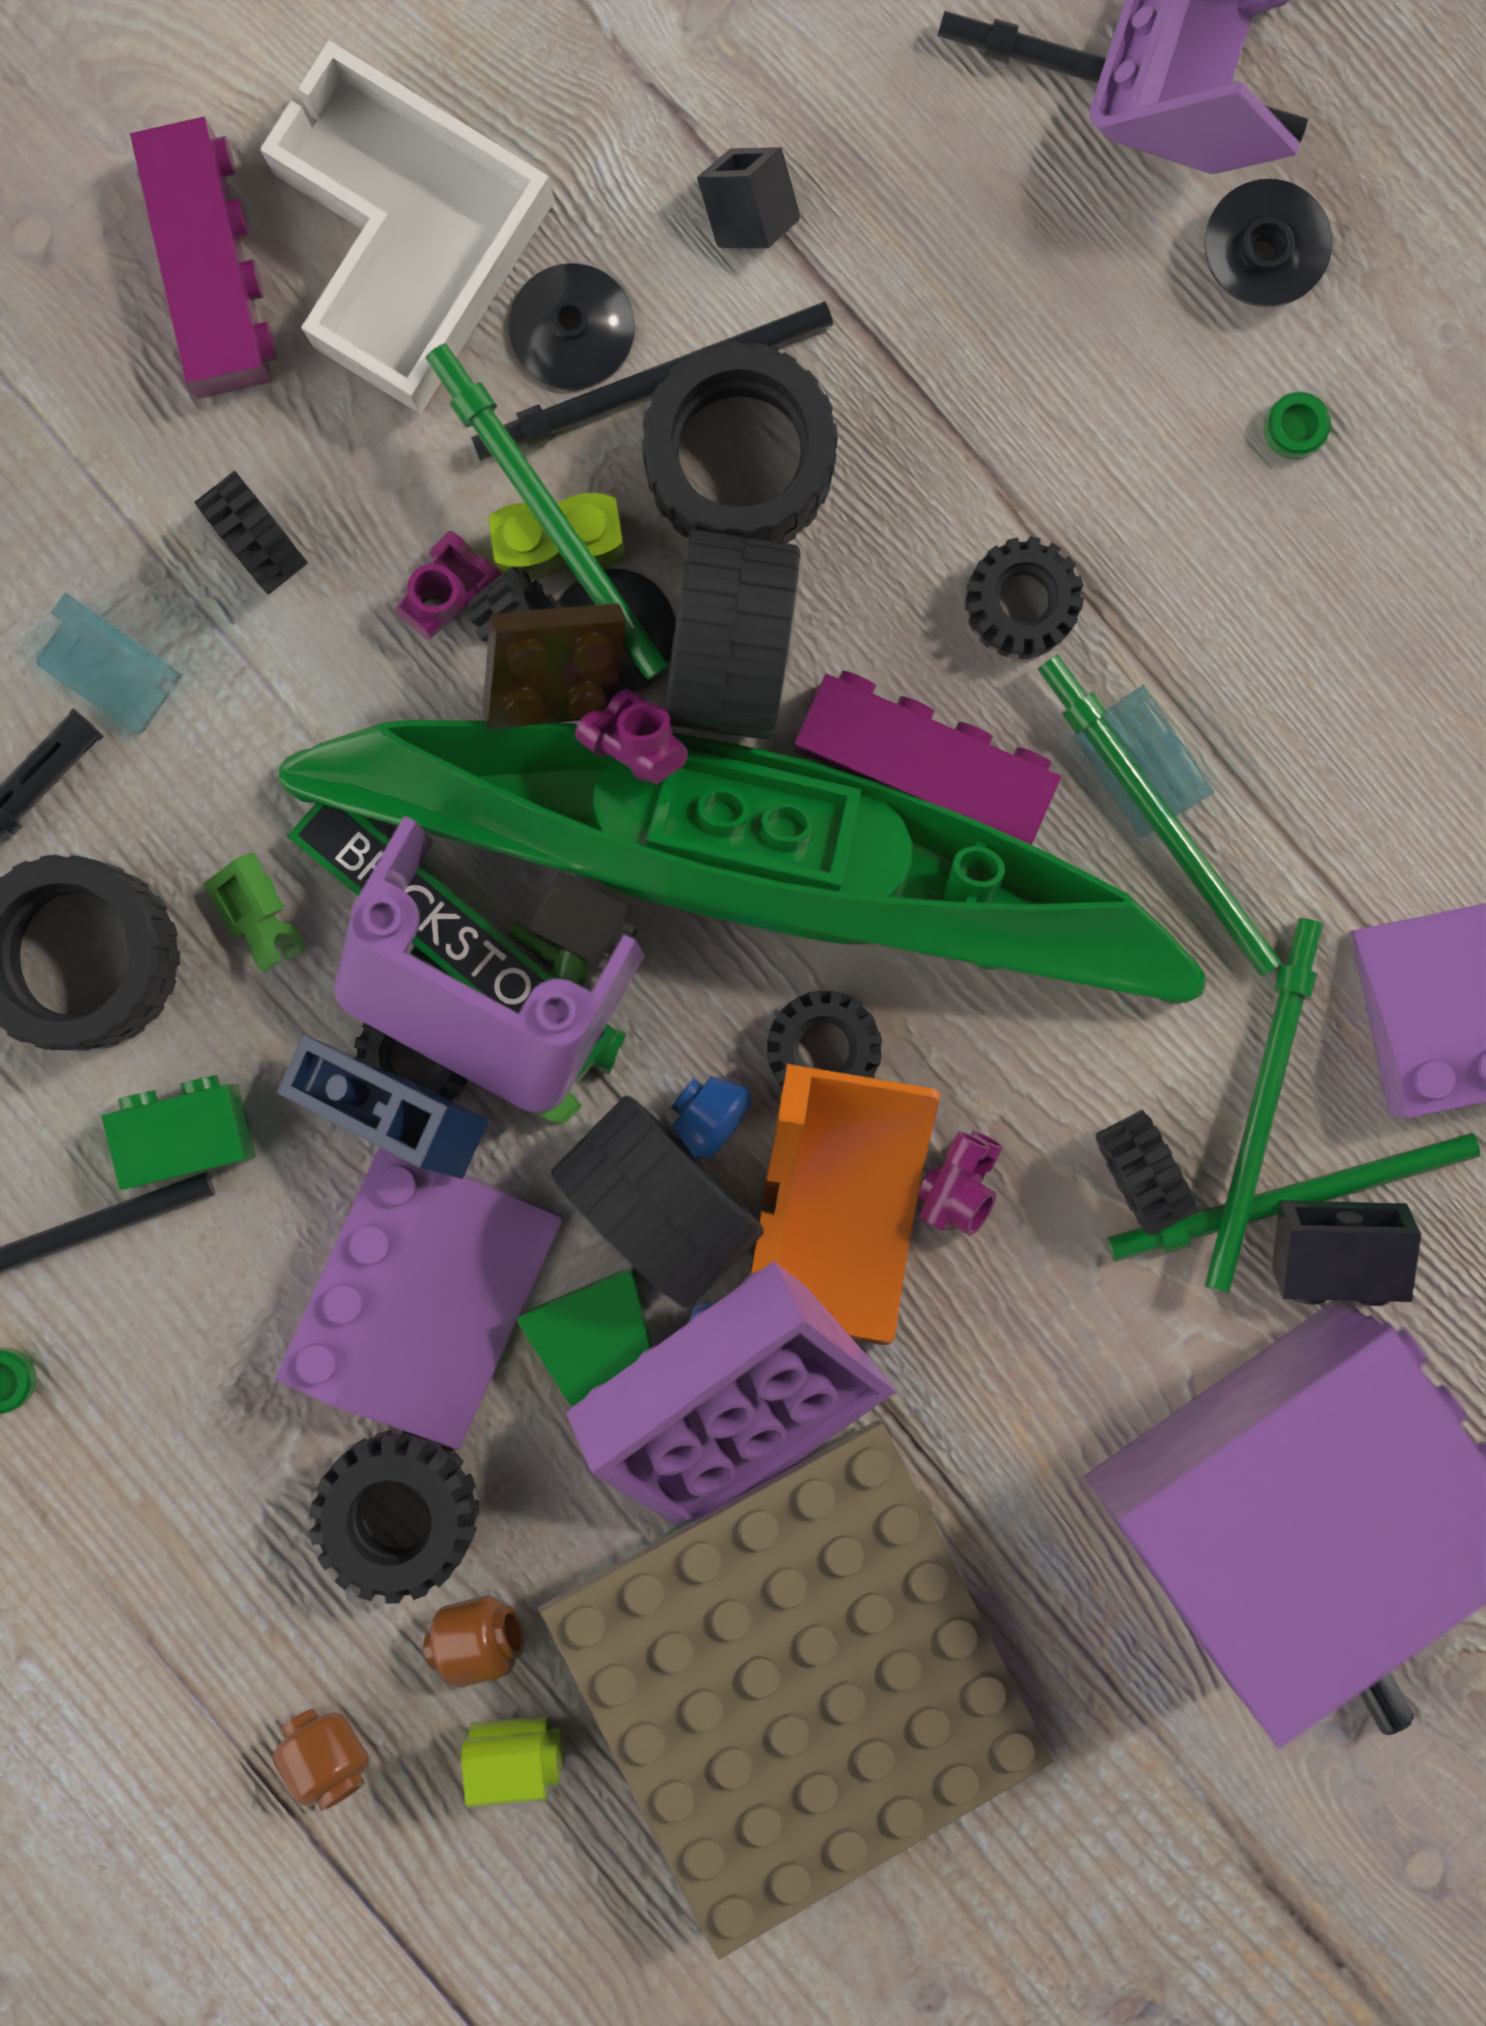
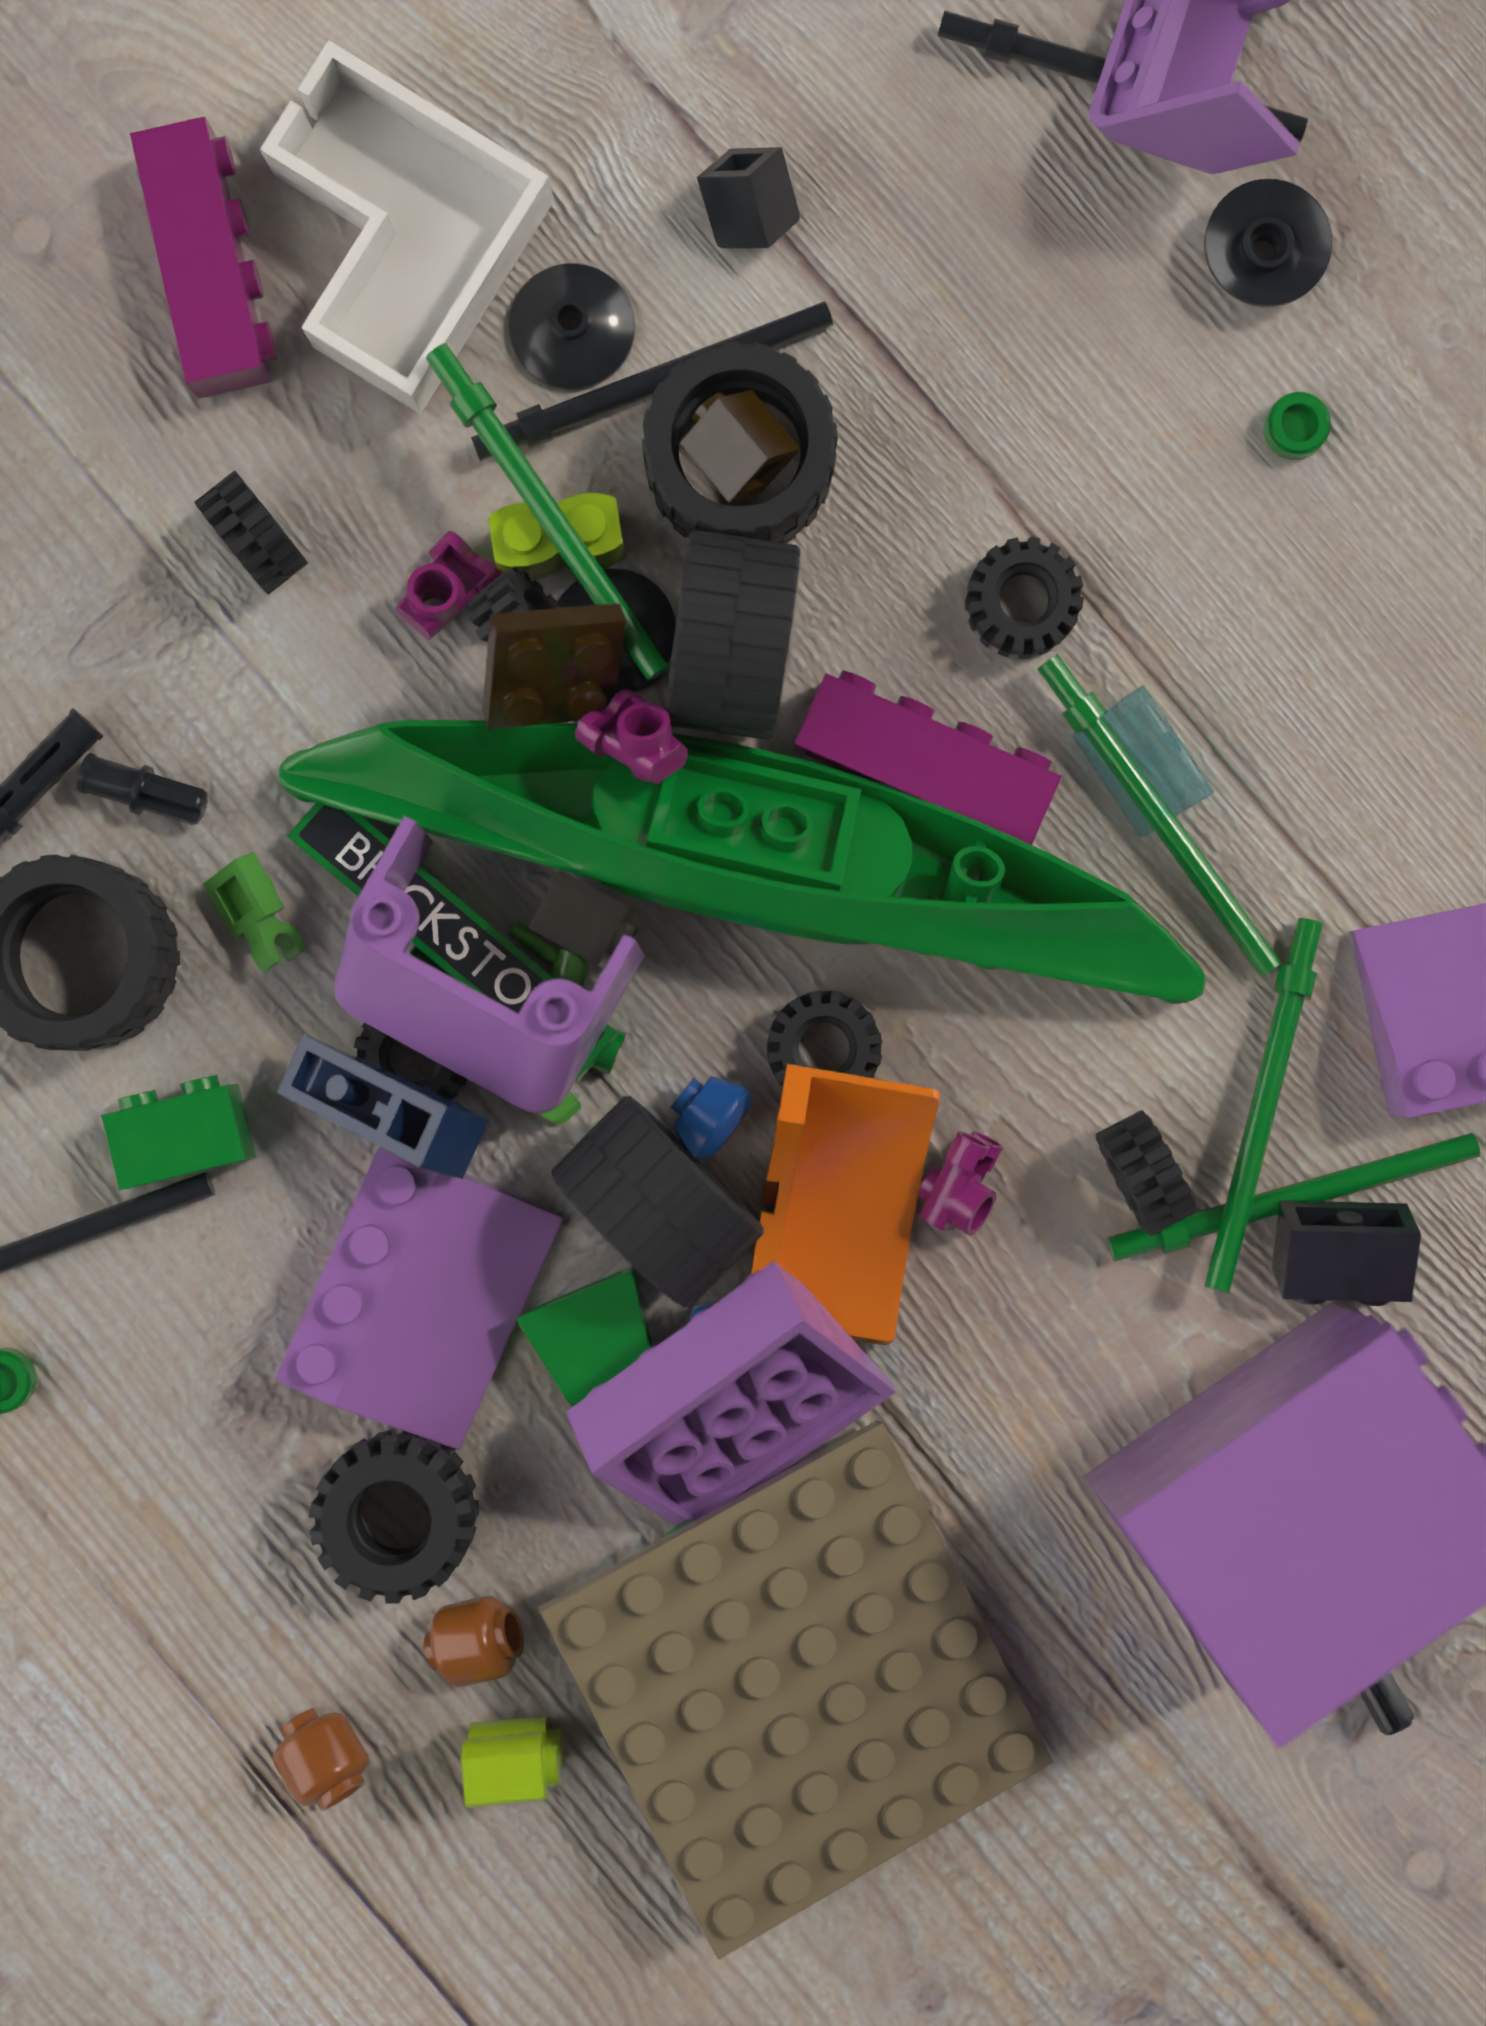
clear light blue panel [36,592,183,734] -> none
none -> black axle [76,753,208,825]
none -> dark brown brick [680,390,801,502]

